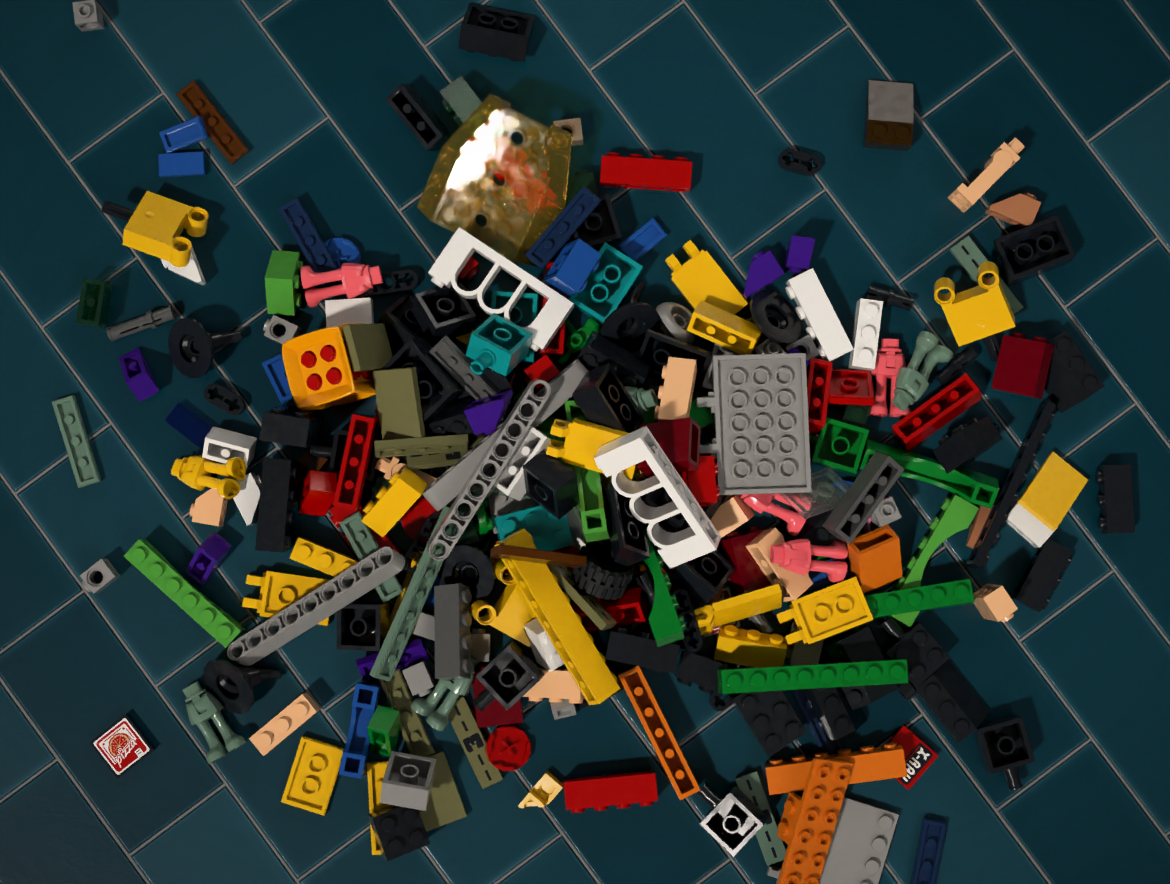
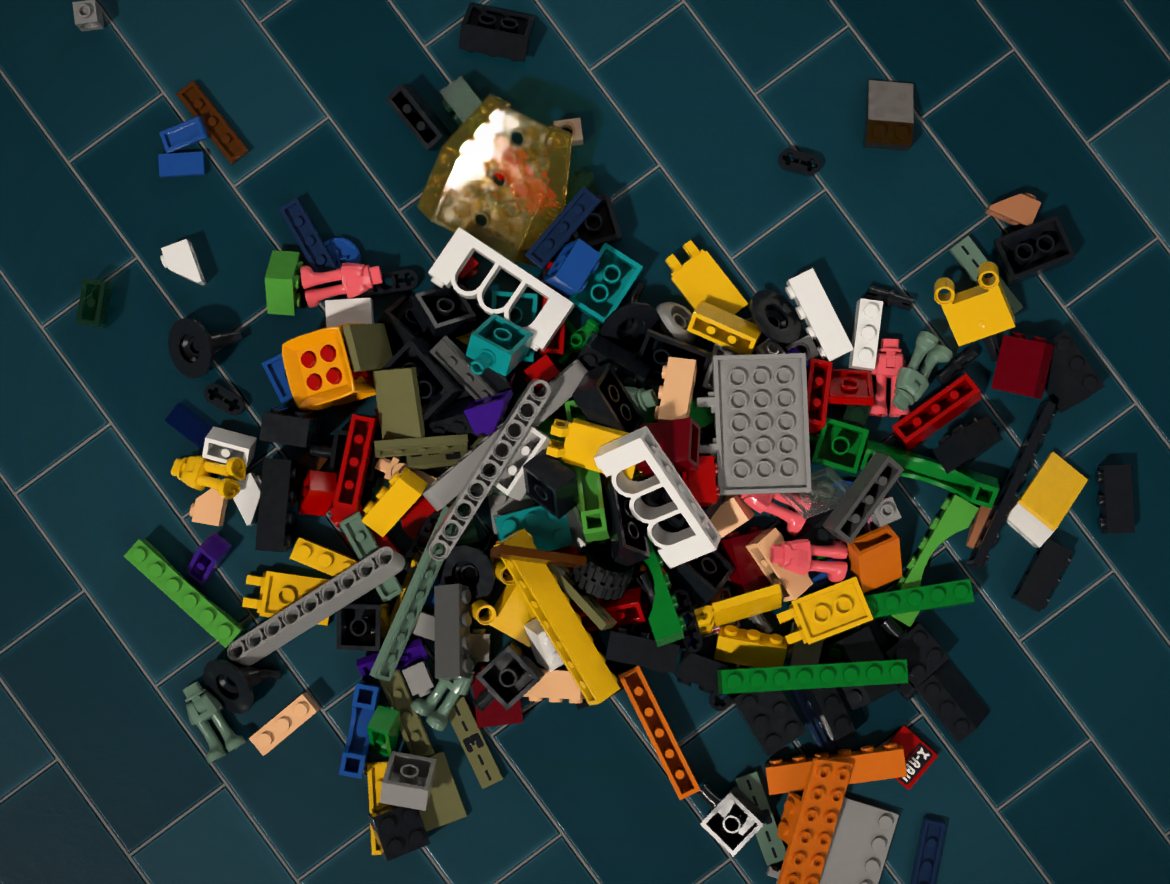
sand green tile [52,395,102,488] -> none
light grey brick [80,558,120,594] -> none
tile [90,713,155,779] -> none
yellow piece [102,191,209,267] -> none
dark grey pin [106,305,176,342] -> none
dark purple slope [119,347,159,402] -> none
light grey brick [263,315,301,344] -> none
yellow tile [281,736,344,816] -> none
green tile [470,492,493,535] -> none
red tile [485,726,531,771] -> none
yellow slope [518,770,564,808] -> none
light grey tile [550,699,577,720] -> none
red brick [563,770,658,813] -> none
red brick [600,152,692,193] -> none
blue tile [618,218,667,262] -> none
dark purple slope [742,250,784,300] -> none
dark purple slope [784,235,815,275] -> none
light nougat hips [947,138,1025,213] -> none
light nougat brick [973,584,1018,623] -> none
black brick [974,714,1035,790] -> none

